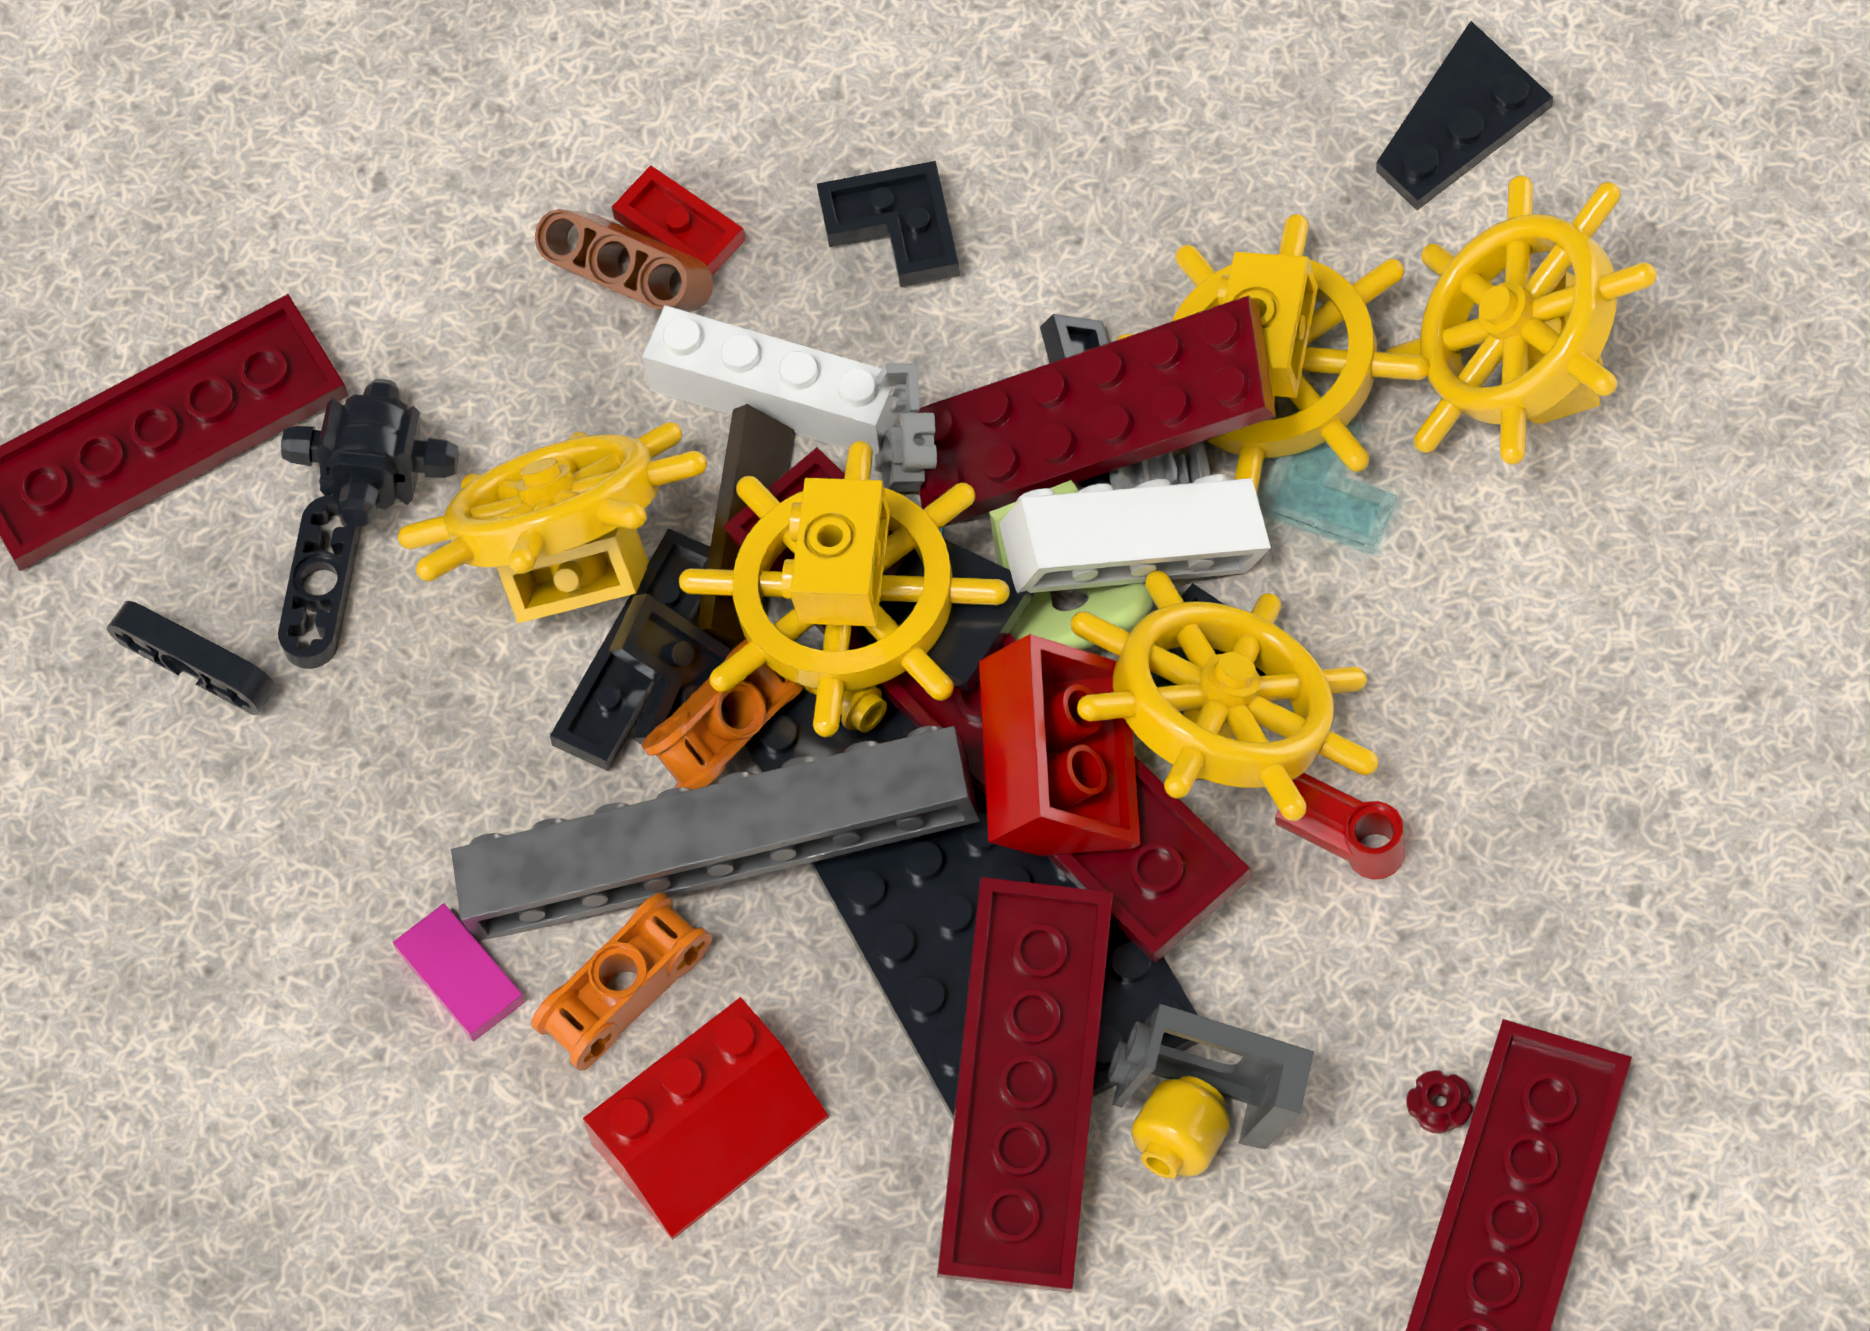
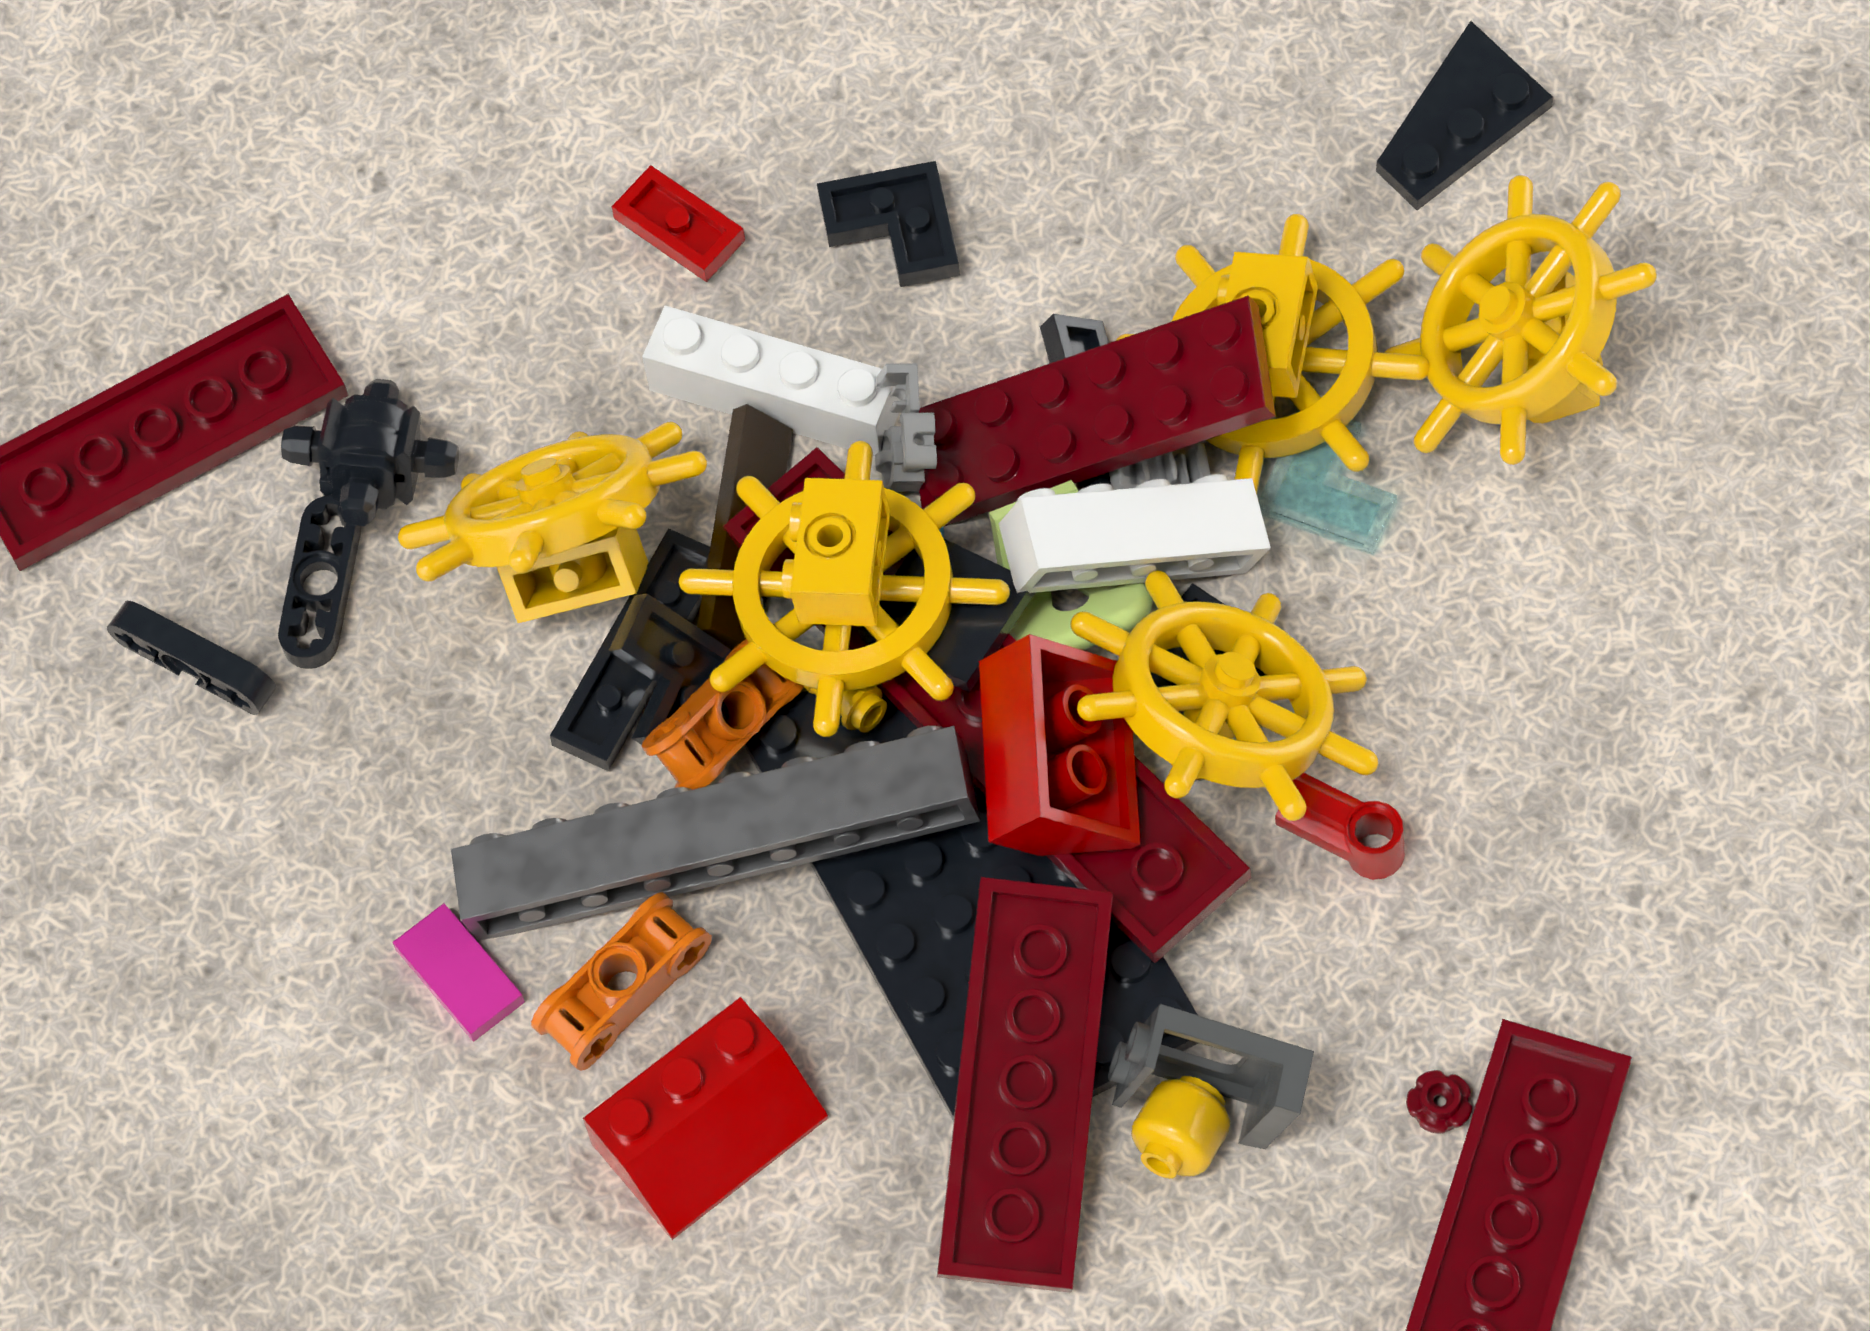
dark orange beam [535,209,713,312] -> none

